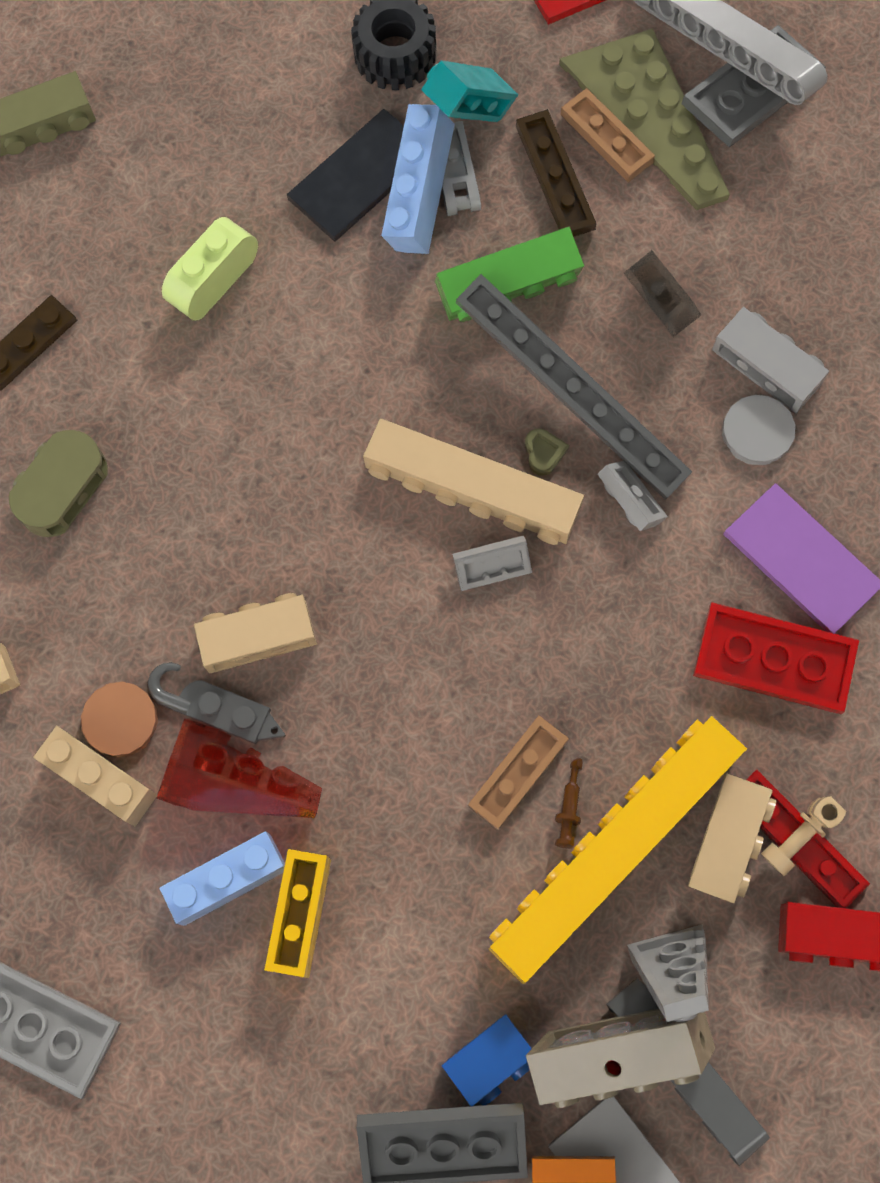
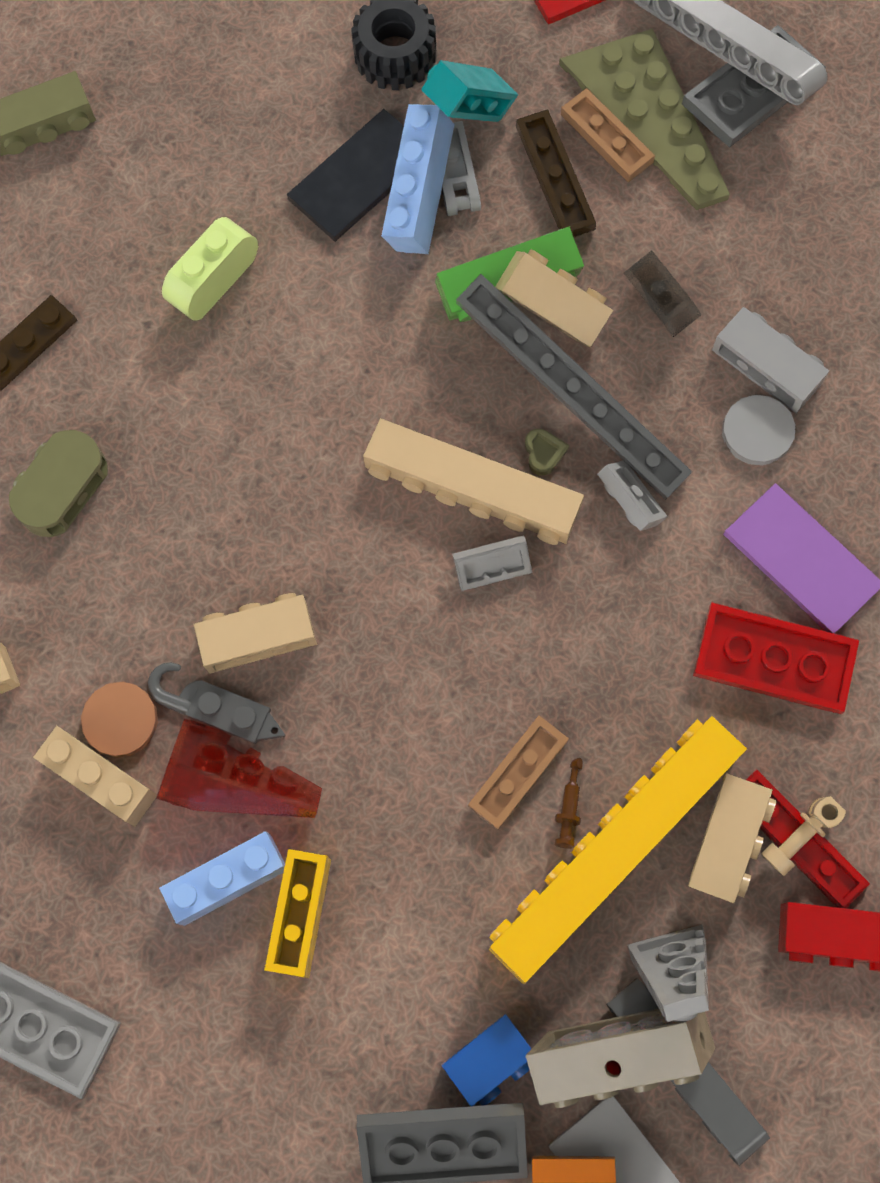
none -> tan brick [495,249,613,347]

